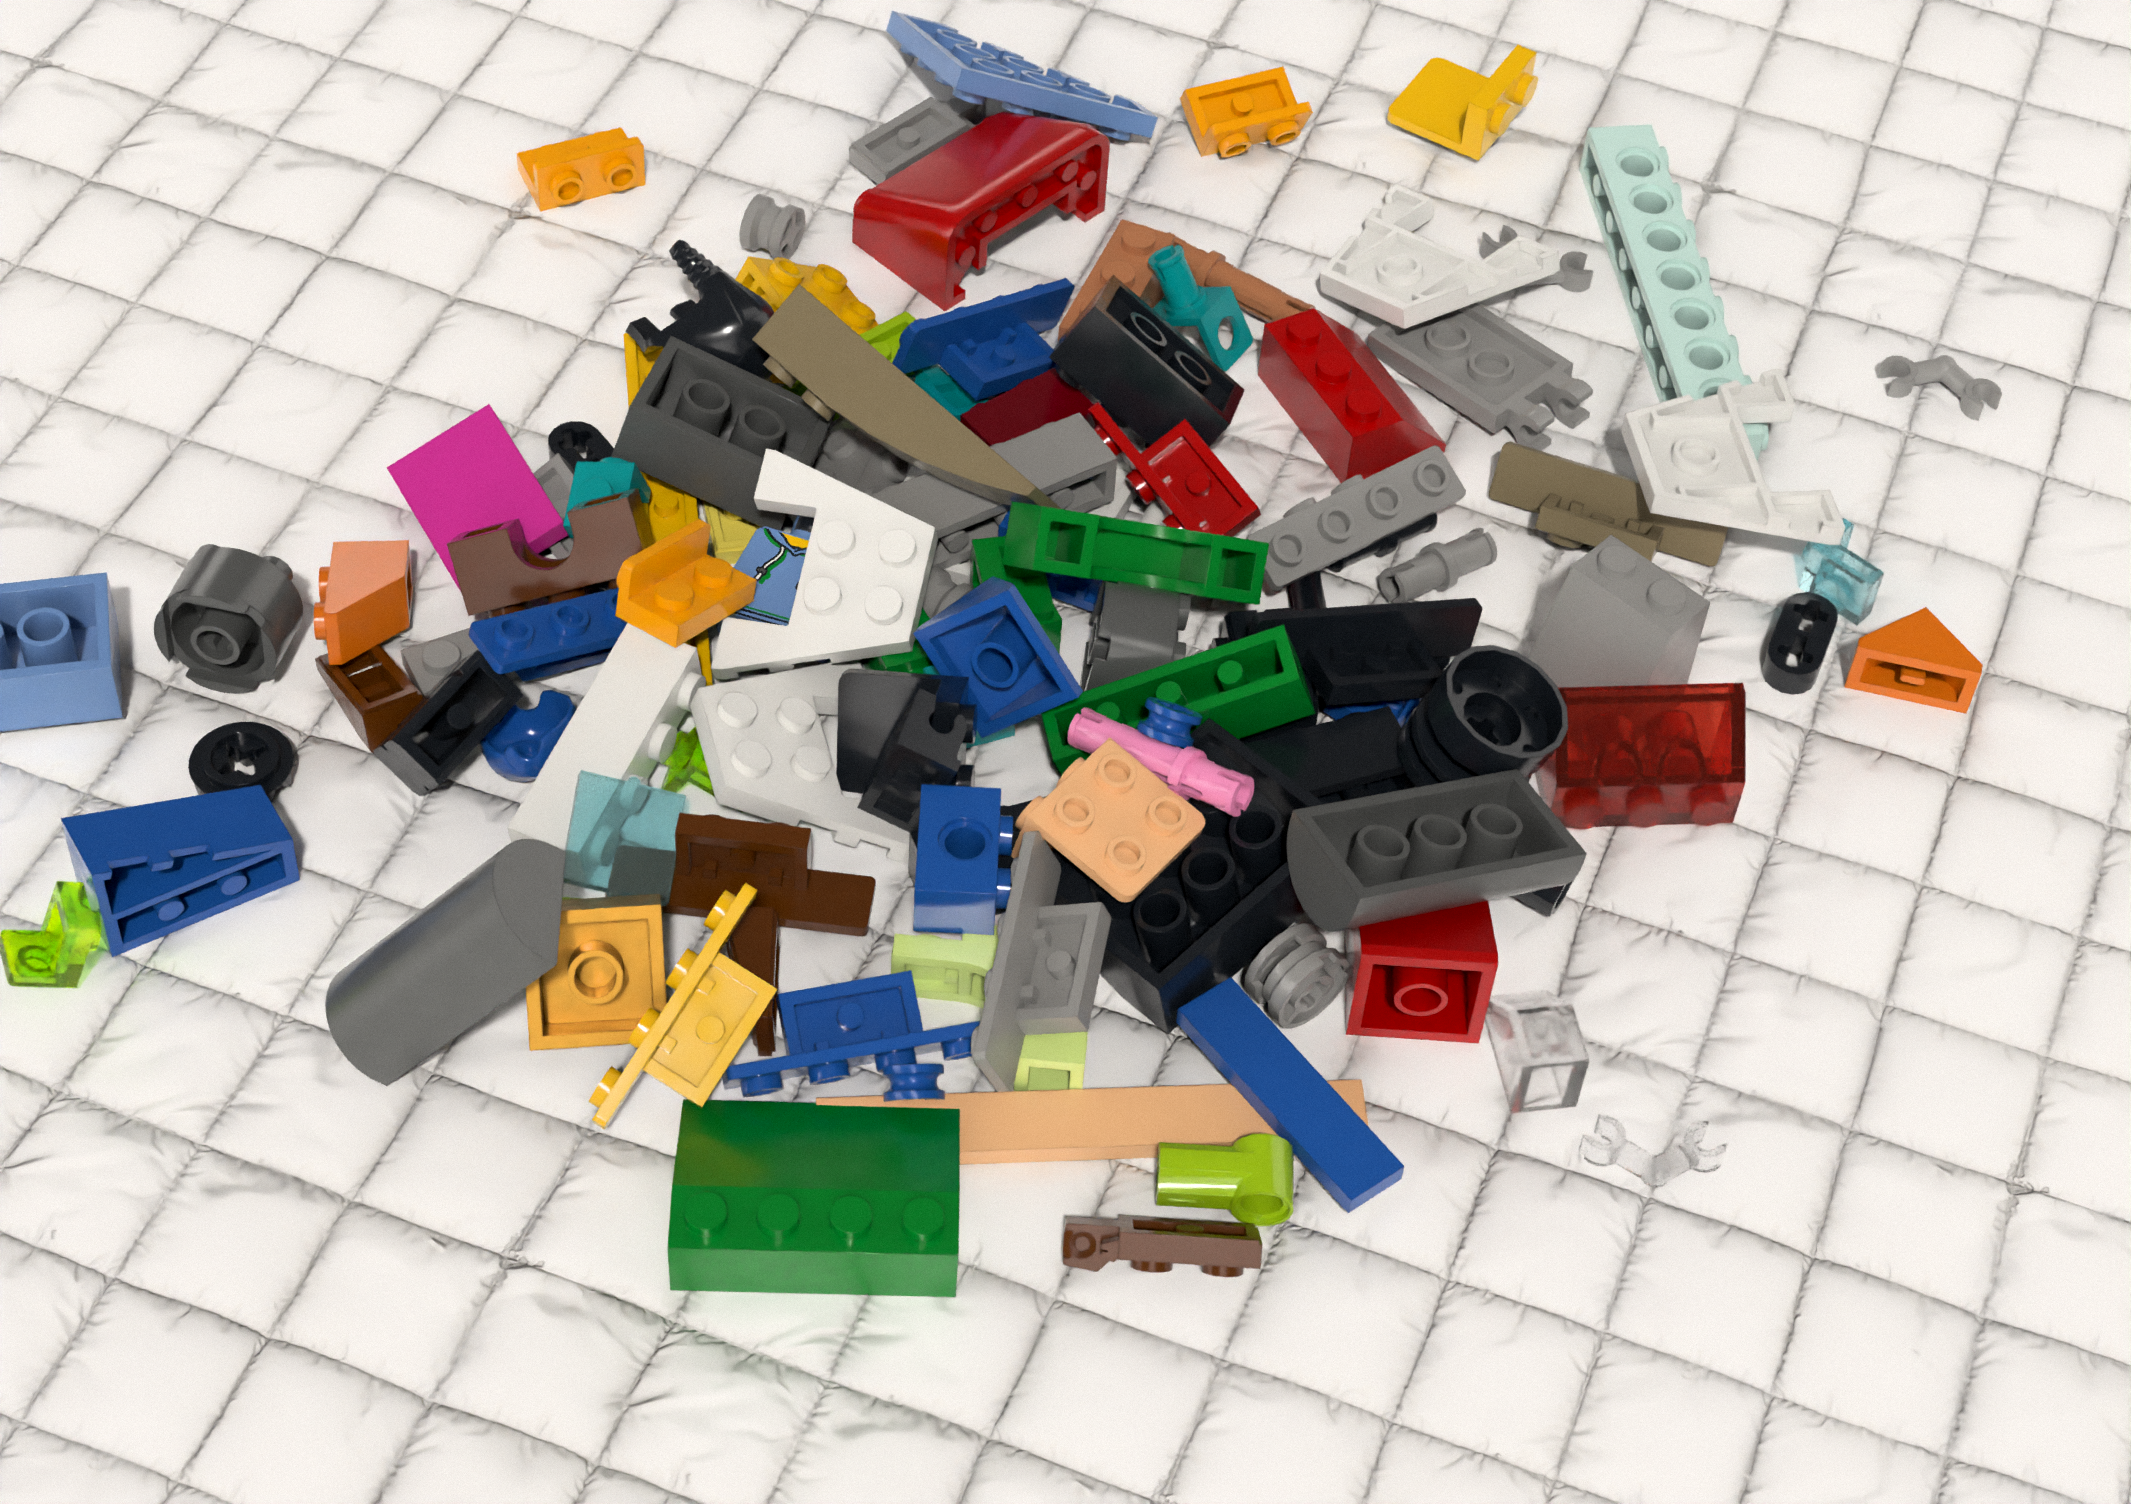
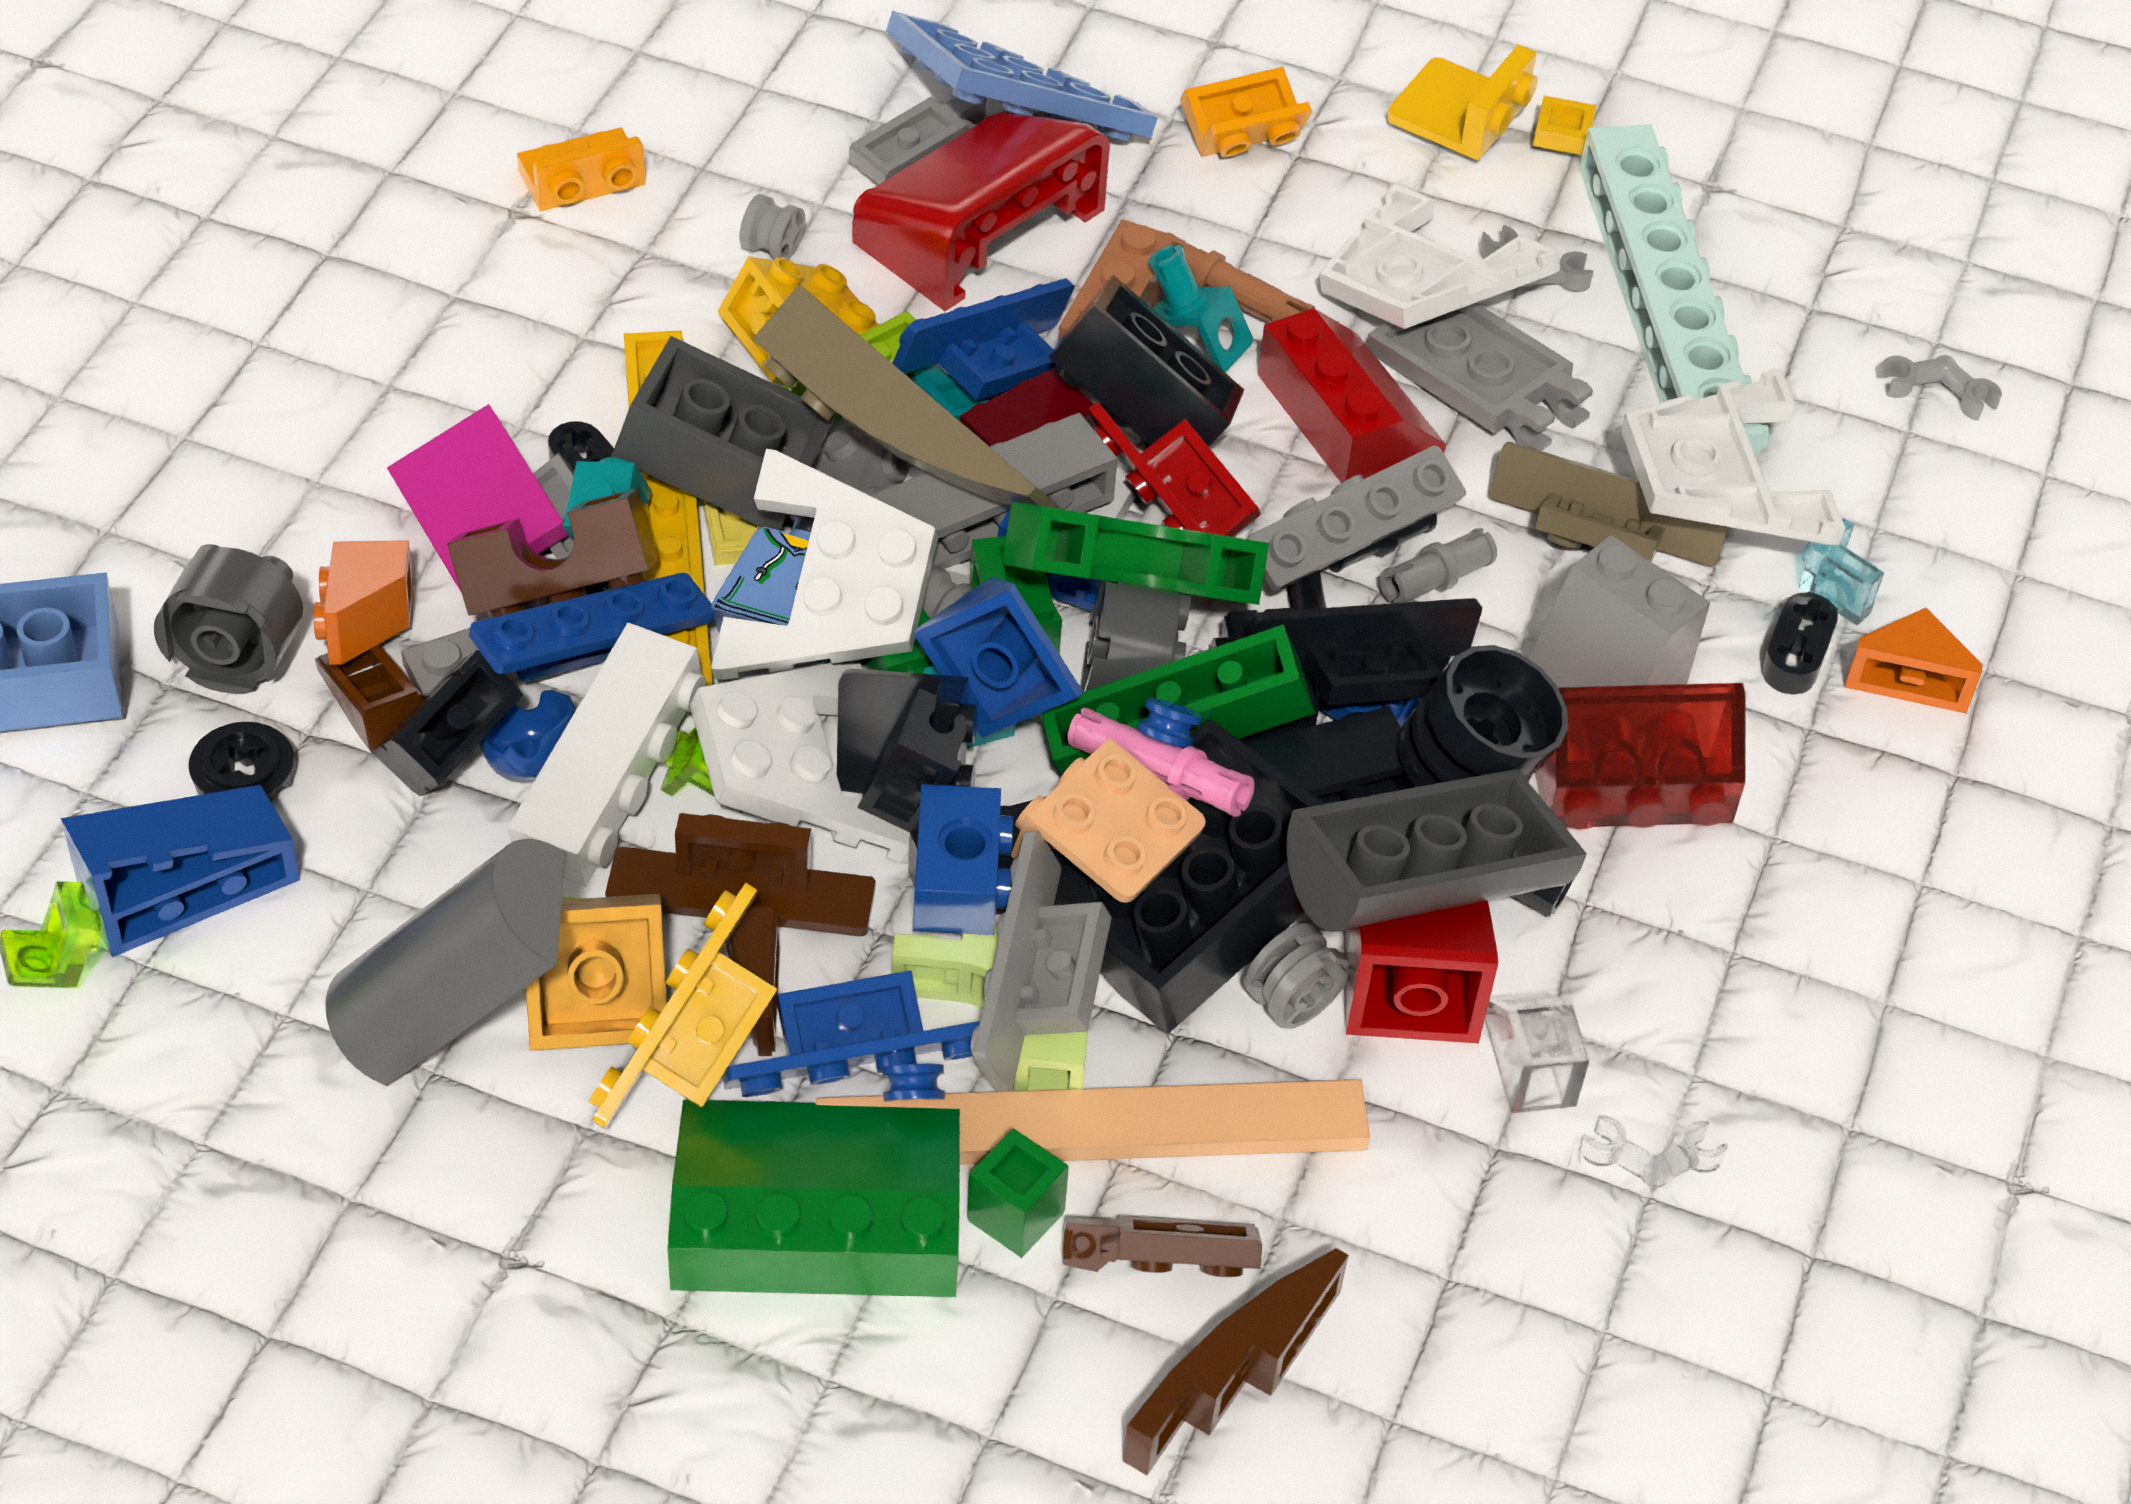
clear light blue piece [563,770,686,906] -> none
light orange bracket [615,519,757,648] -> none
black piece [625,240,775,380] -> none
lime piece [1156,1133,1294,1227] -> none
blue tile [1176,977,1405,1213] -> none
none -> green panel [967,1128,1069,1258]
none -> reddish brown slope [1122,1248,1349,1475]
none -> yellow plate [1533,95,1597,155]

